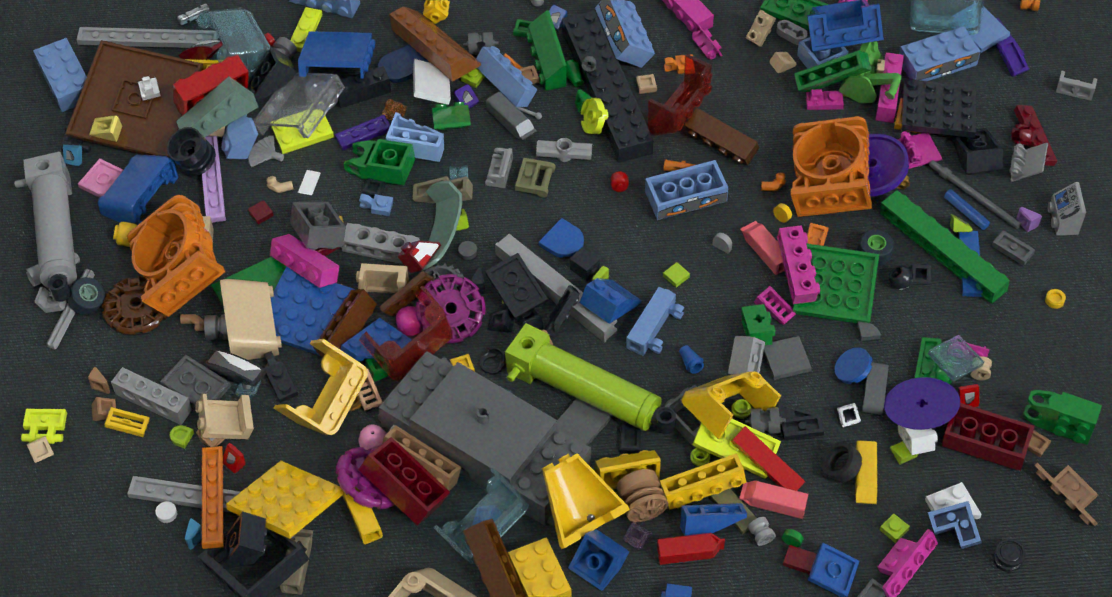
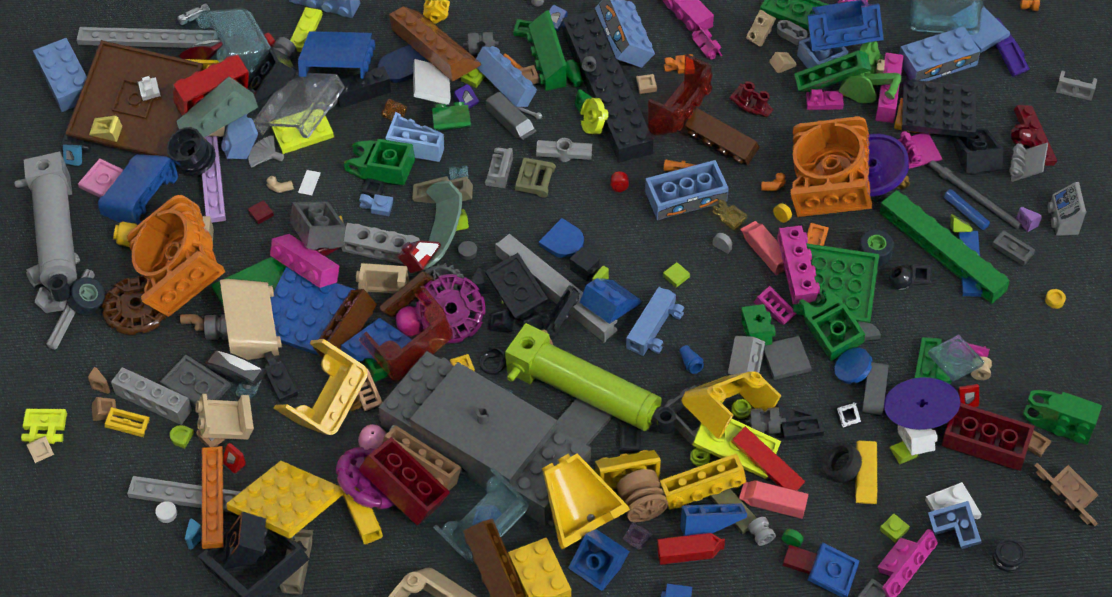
dark purple tile [335,115,390,151] -> none
none -> clear yellow plate [713,199,747,230]
none -> dark red connector [729,81,774,117]
none -> green brick [799,286,865,361]

